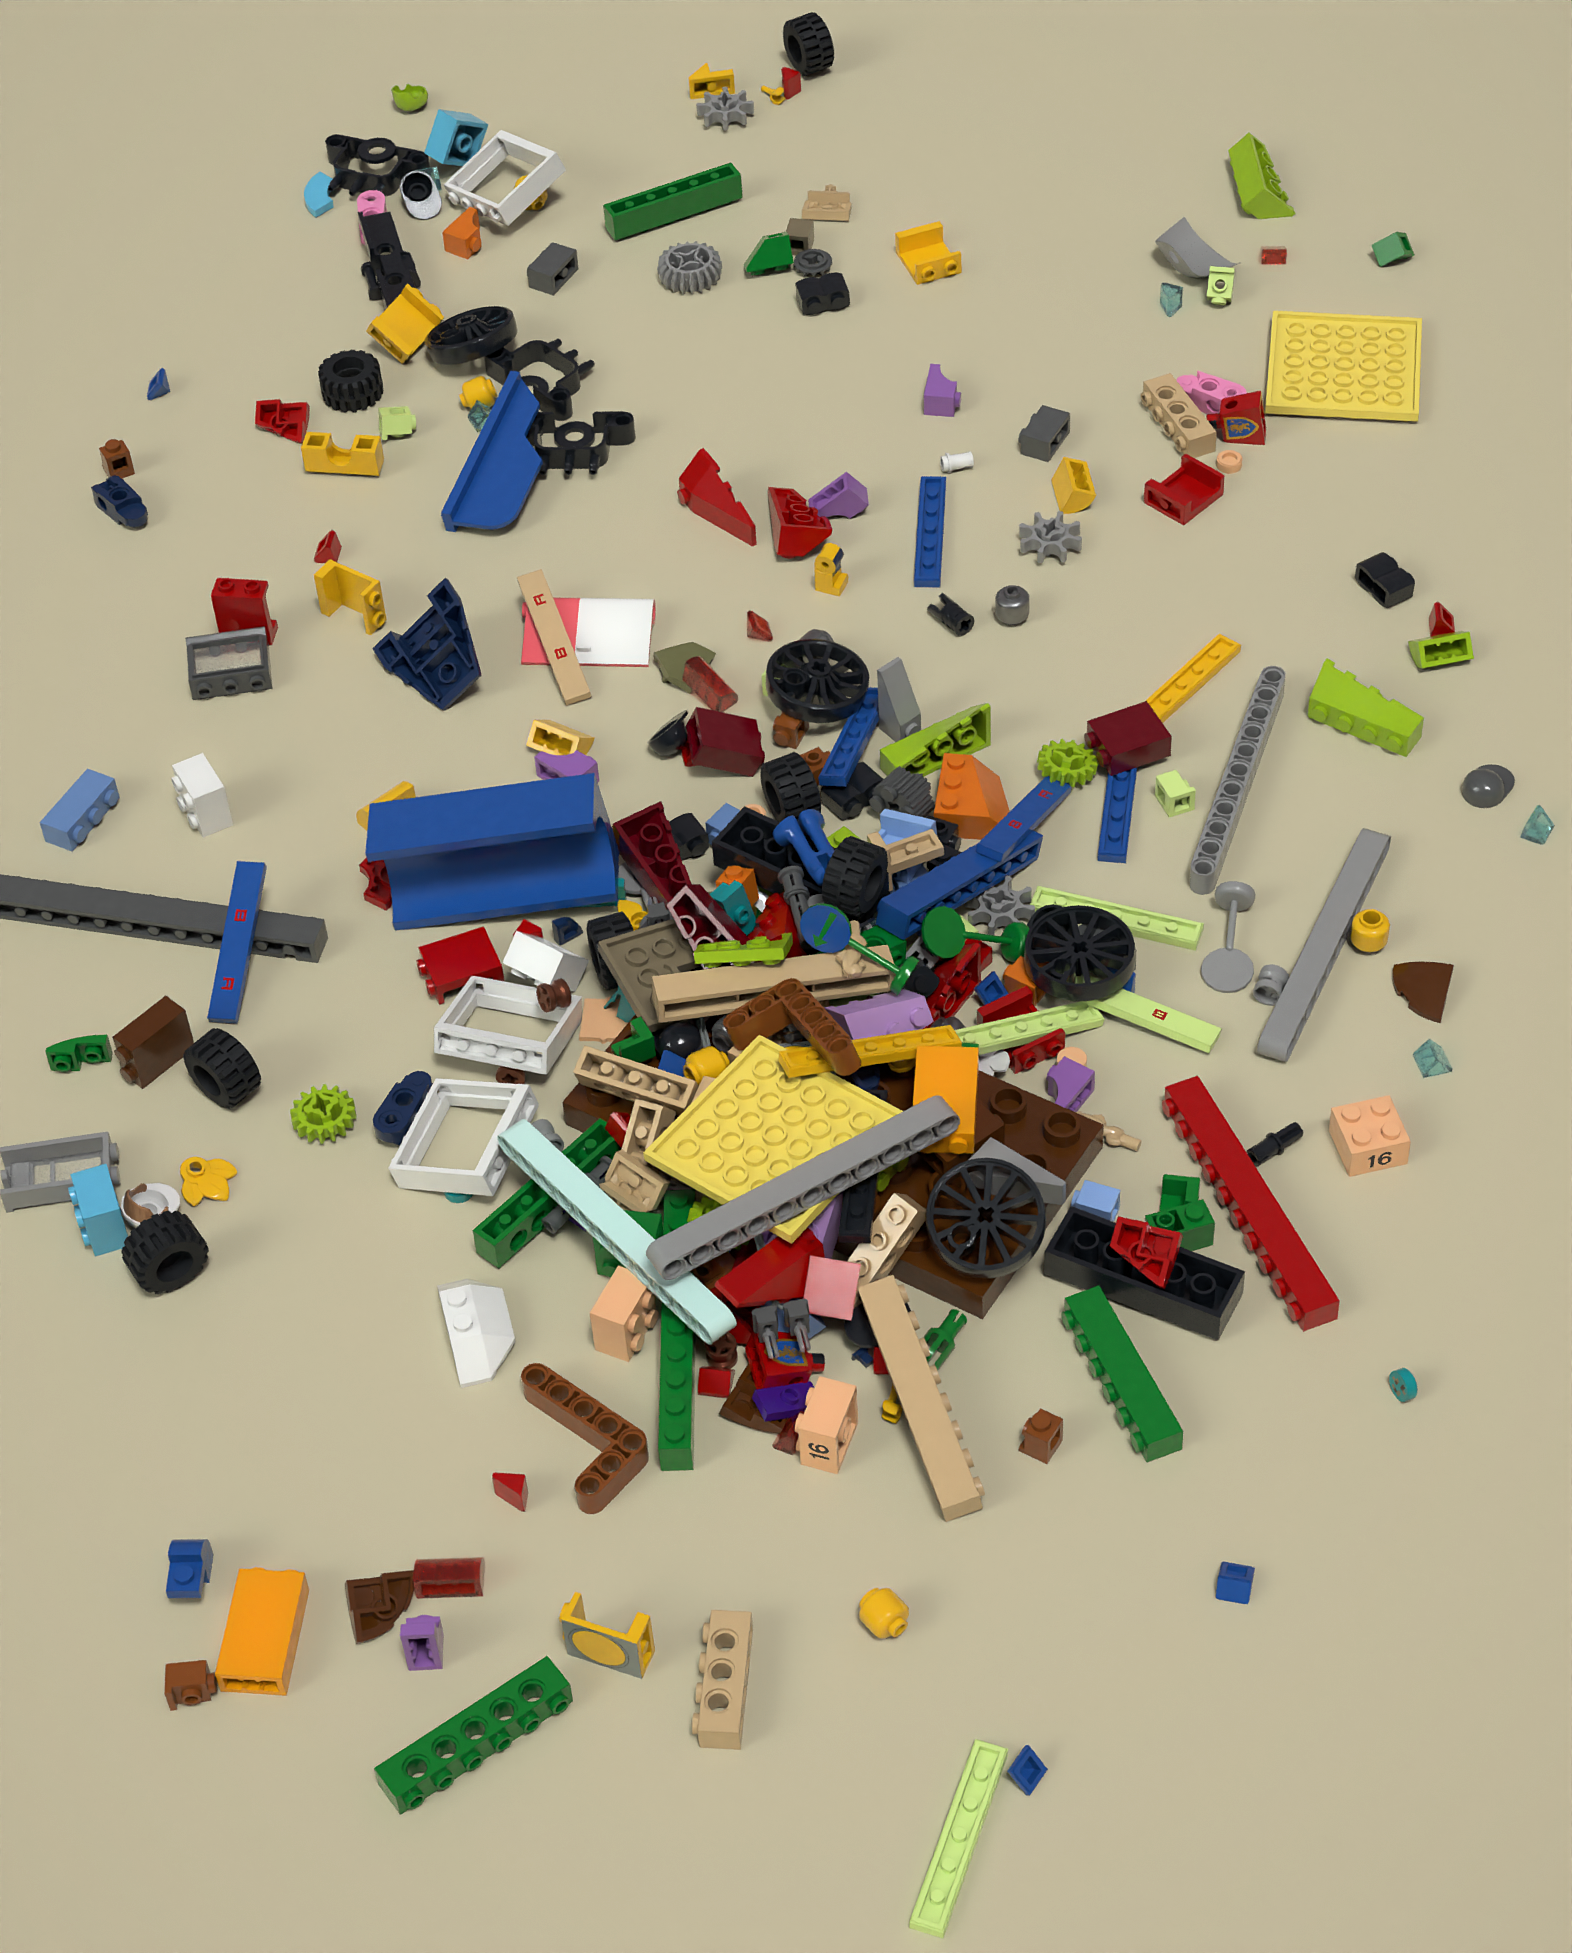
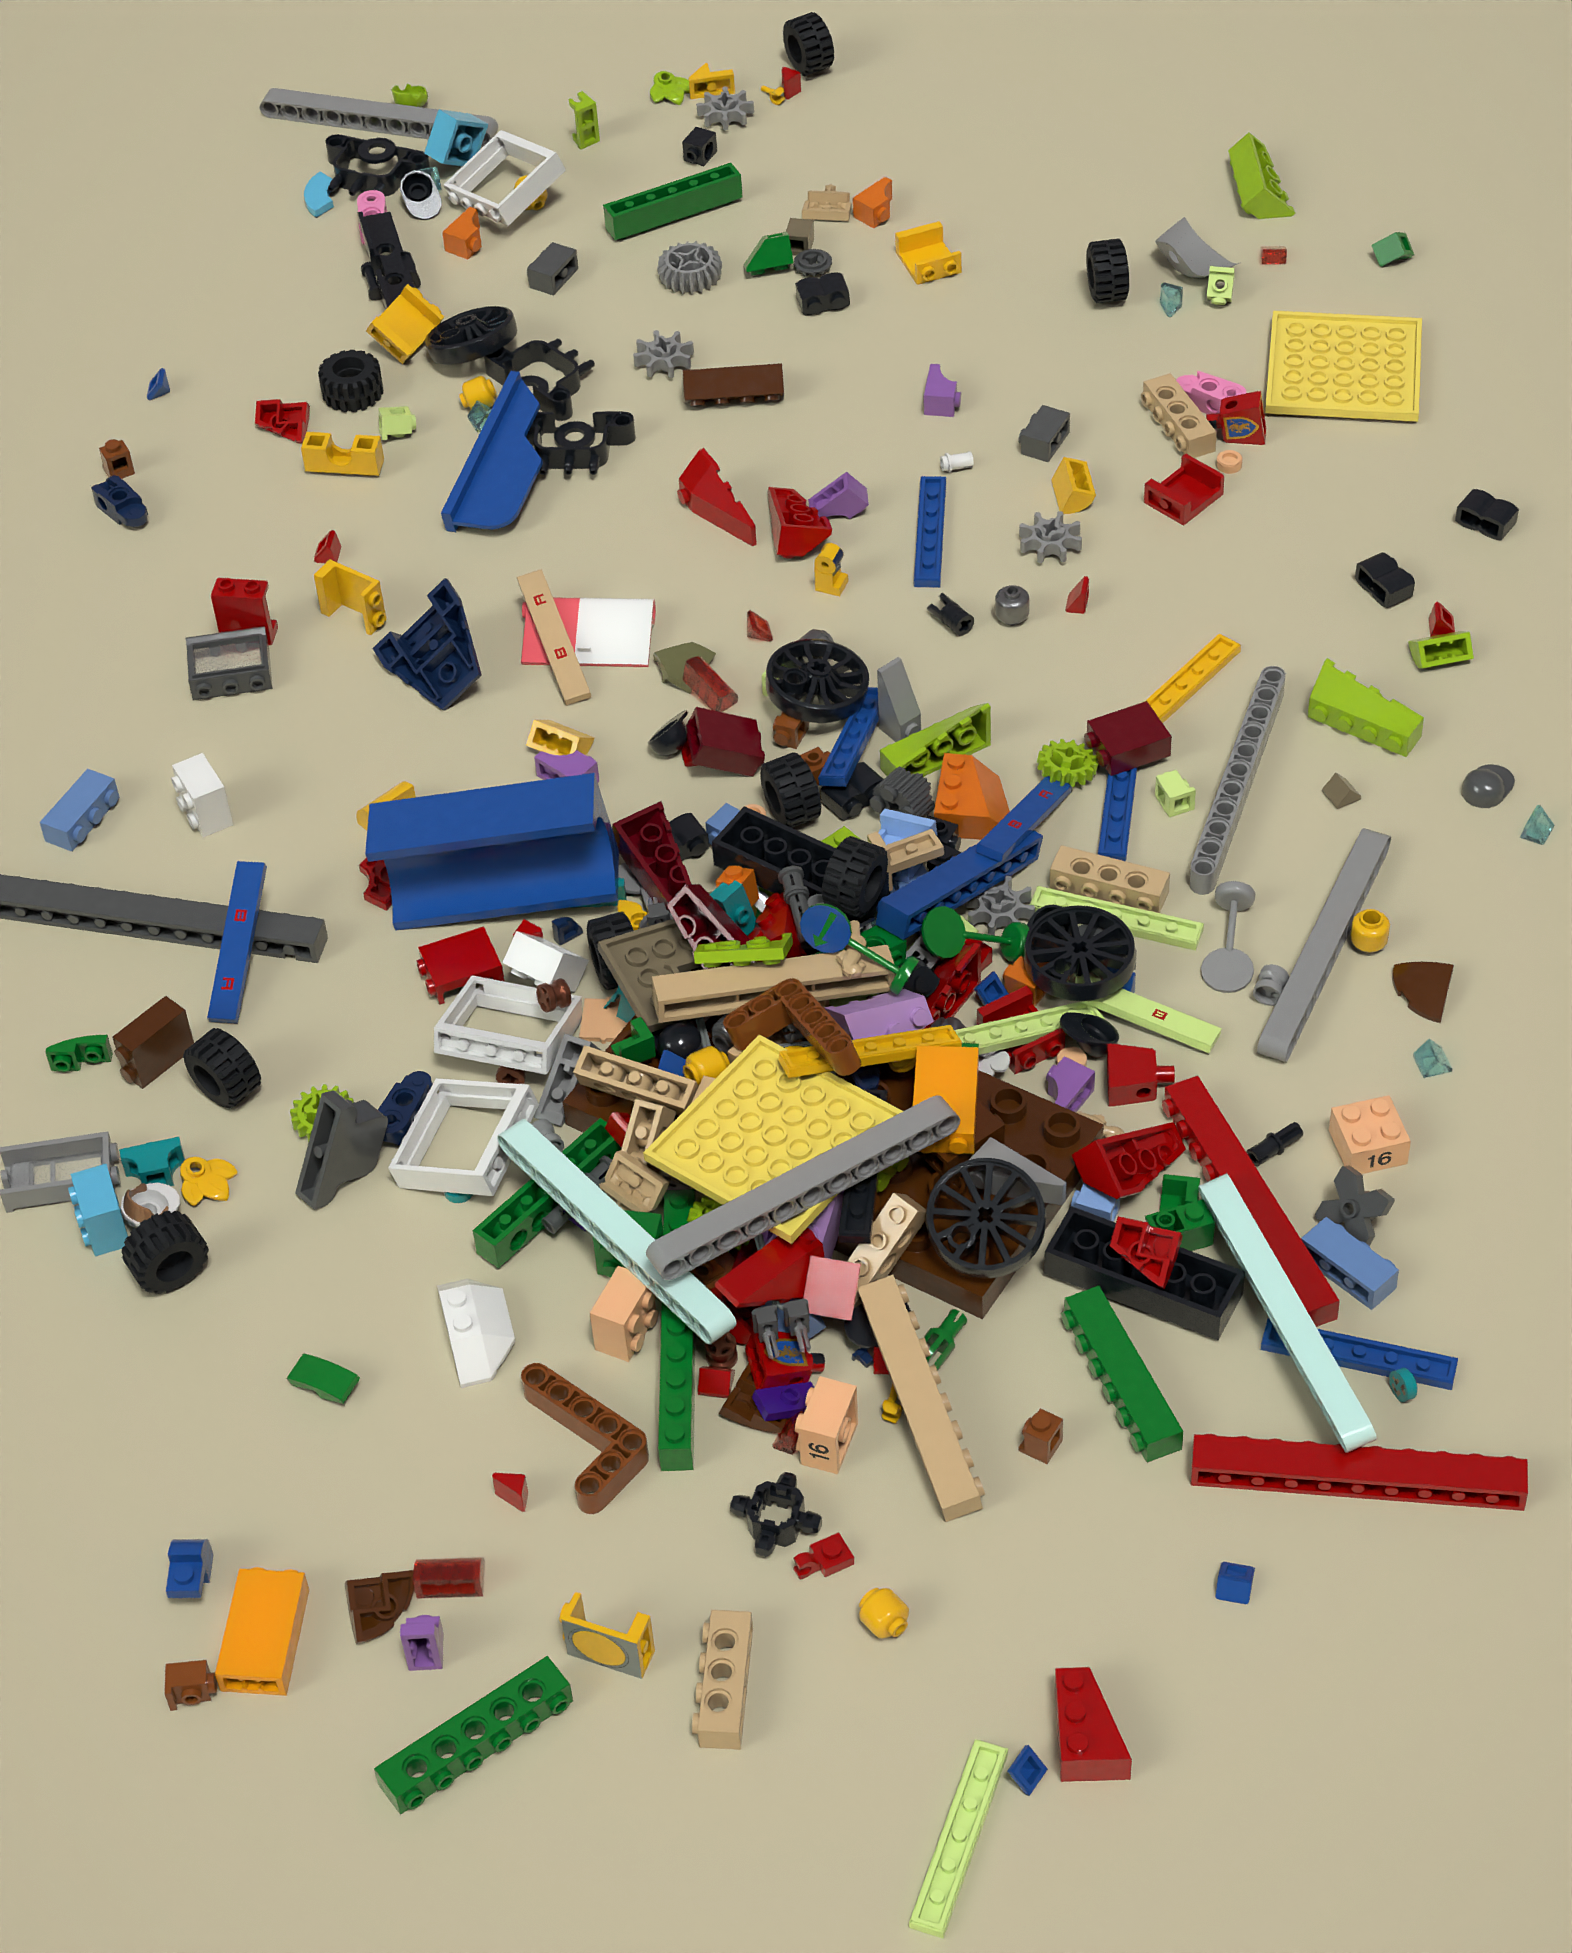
blue piece [773,809,835,886] -> none
none -> teal brick [119,1136,185,1186]
none -> light grey beam [259,88,499,147]
none -> green slope [286,1353,360,1404]
none -> dark grey brick [295,1091,388,1210]
none -> light grey slope [534,1034,601,1127]
none -> lime hinge [569,91,600,150]
none -> light grey gear [633,330,694,378]
none -> lime plate [650,71,690,105]
none -> black brick [682,127,717,166]
none -> reddish brown slope [683,363,784,407]
none -> black piece [730,1472,822,1557]
none -> red plate [793,1532,854,1579]
none -> orange arch [853,177,892,229]
none -> tan brick [1050,845,1170,913]
none -> red wedge [1055,1667,1132,1782]
none -> black cap [1059,1012,1119,1057]
none -> red slope [1065,576,1089,614]
none -> red wedge [1072,1122,1186,1199]
none -> black tyre [1086,238,1129,303]
none -> red torso [1107,1044,1175,1107]
none -> red brick [1191,1434,1528,1511]
none -> light aqua beam [1198,1173,1377,1453]
none -> blue tile [1261,1318,1458,1390]
none -> medium blue brick [1301,1217,1399,1310]
none -> dark grey plant [1315,1165,1395,1246]
none -> dark tan slope [1322,772,1361,809]
none -> black brick [1455,489,1519,540]

